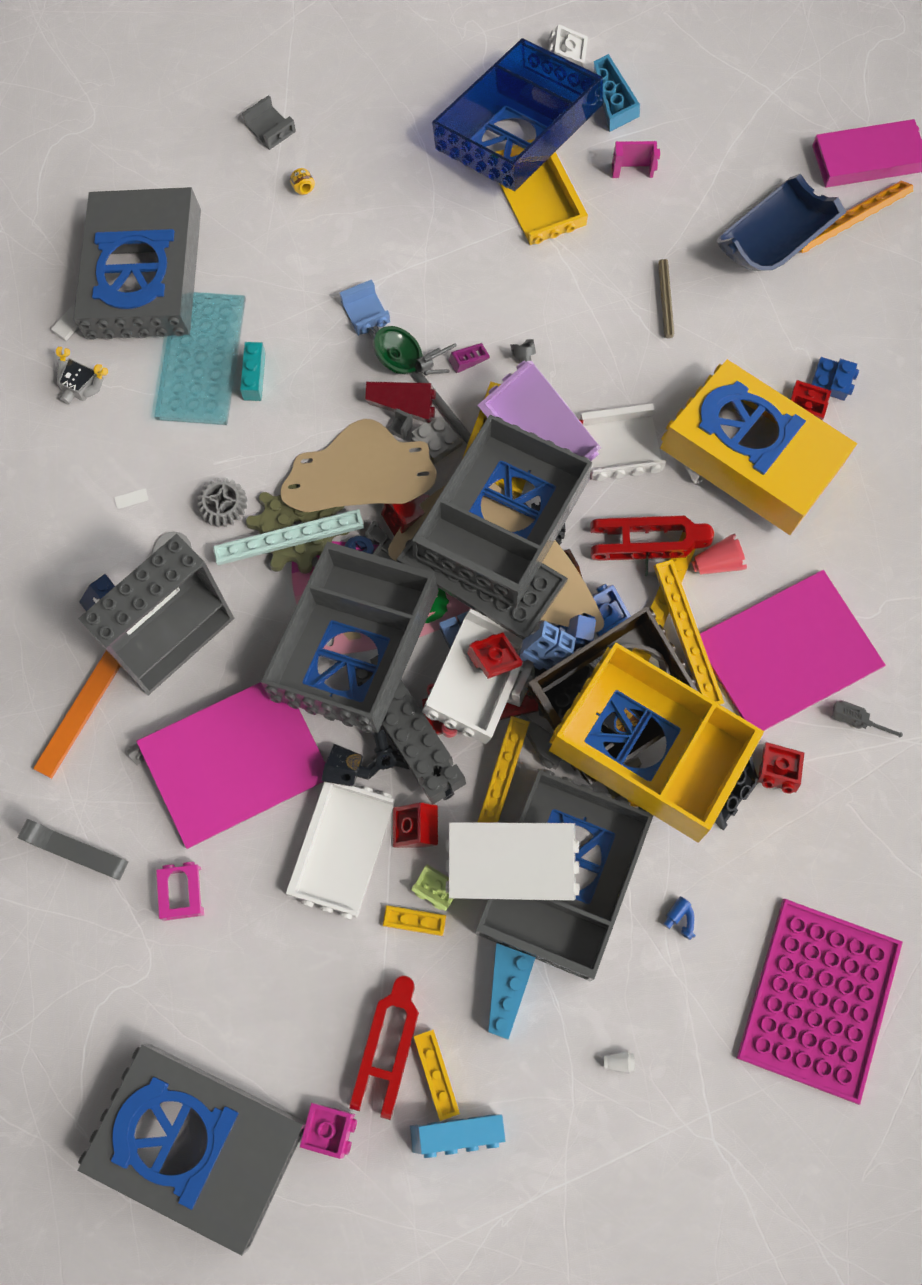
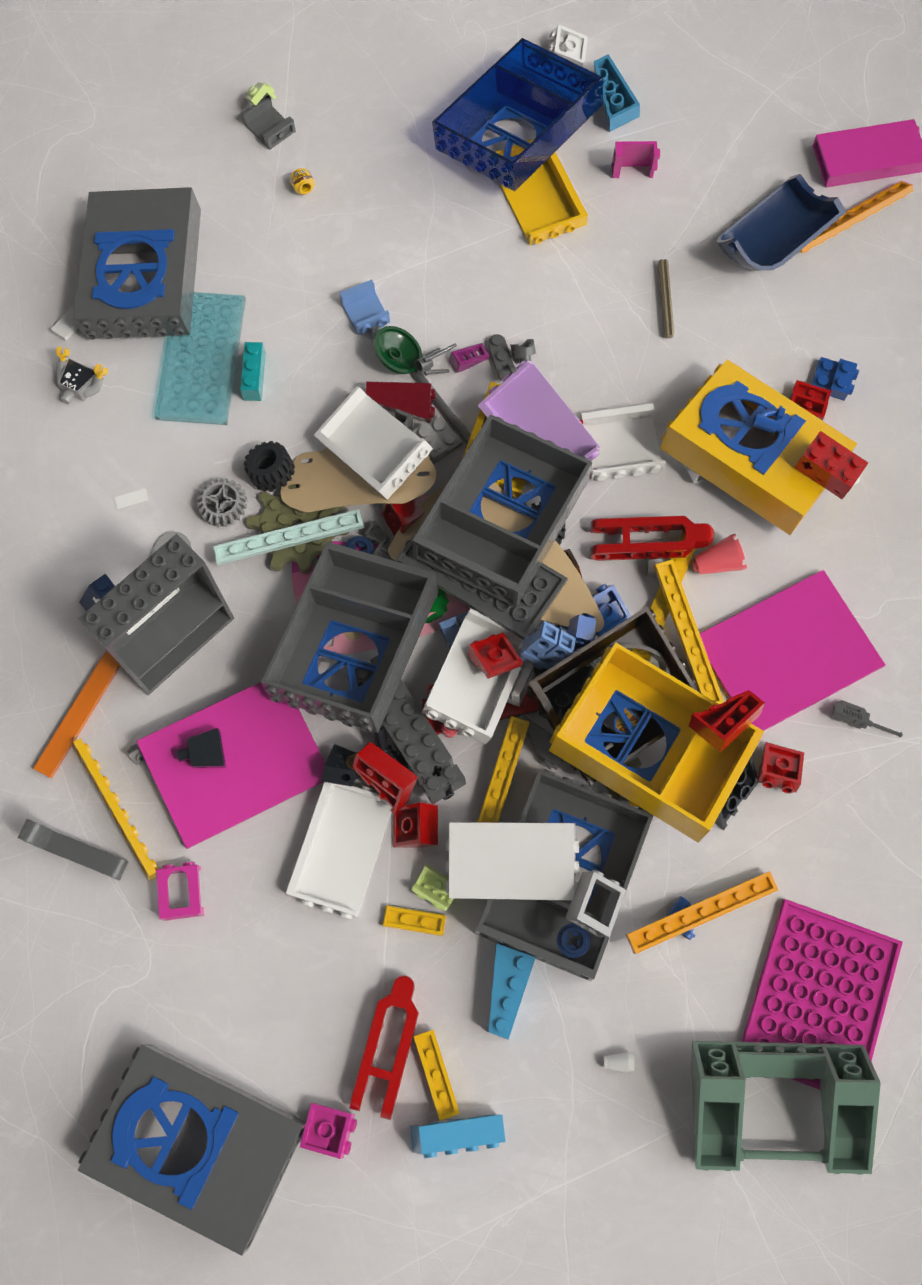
none -> yellow plate [73,738,158,881]
none -> black torso [177,728,226,768]
none -> black tyre [243,441,295,492]
none -> yellowish green bracket [245,82,276,105]
none -> white panel [314,386,433,500]
none -> red wedge [352,742,418,815]
none -> dark grey plate [488,334,517,381]
none -> dark blue gear [556,923,590,958]
none -> light grey window [565,870,626,937]
none -> light orange plate [626,871,778,954]
none -> red wedge [689,690,765,753]
none -> sand green brick [691,1041,881,1175]
none -> blue plant [752,405,786,434]
none -> red piece [794,431,868,499]

